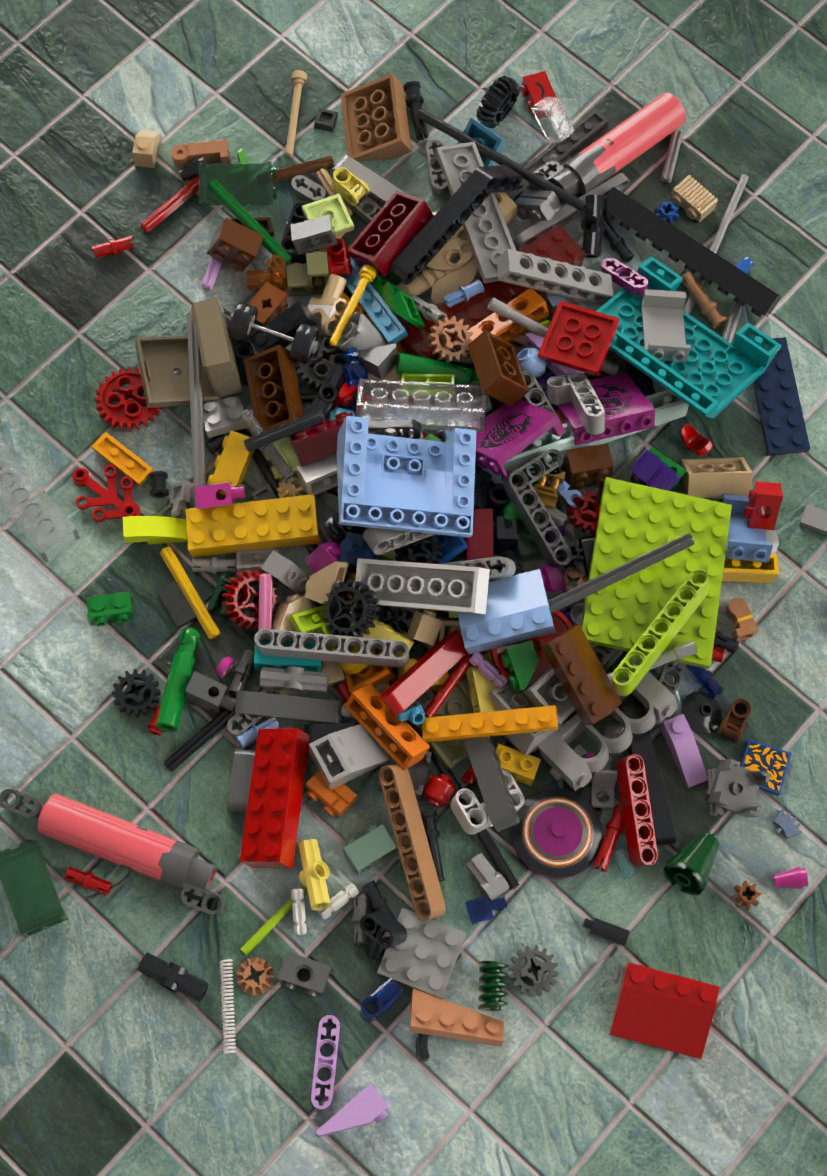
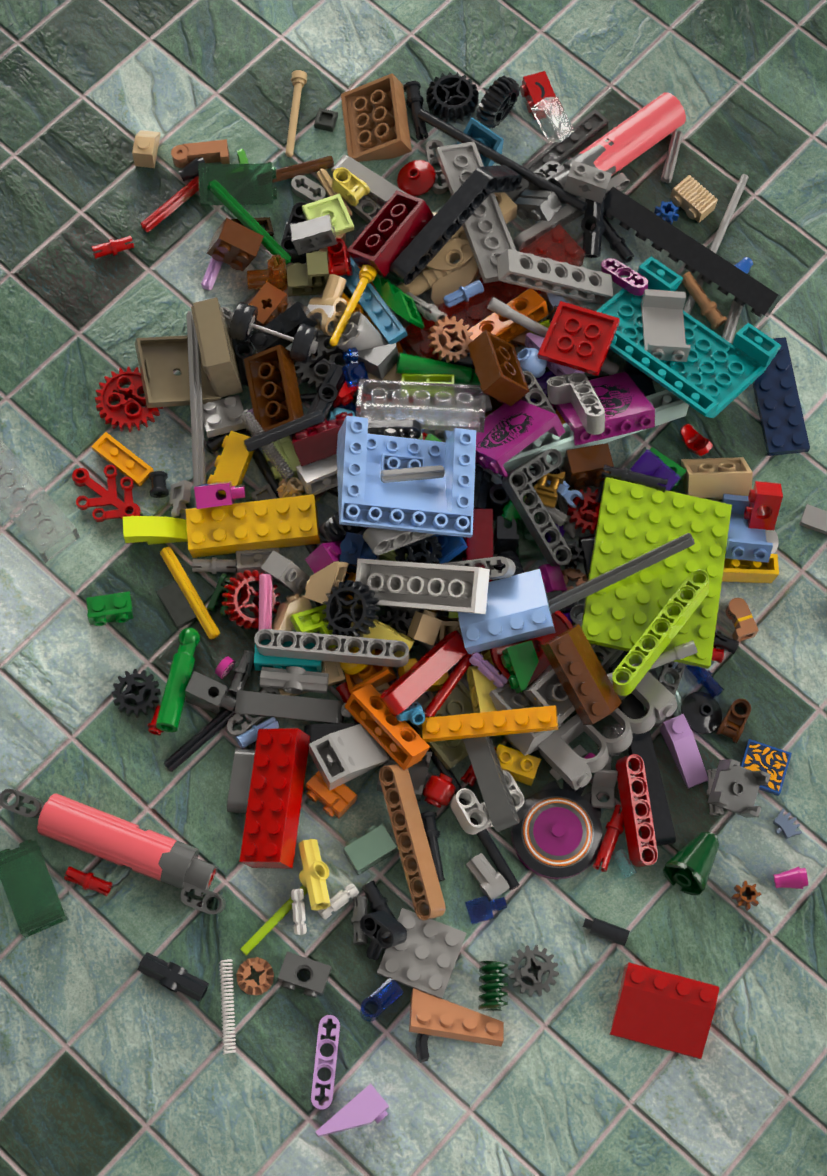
none -> light grey axle [380,465,445,483]
none -> red dish [397,160,436,197]
none -> black gear [426,72,479,123]
none -> light grey brick [563,160,612,204]
none -> black pin [601,464,668,492]

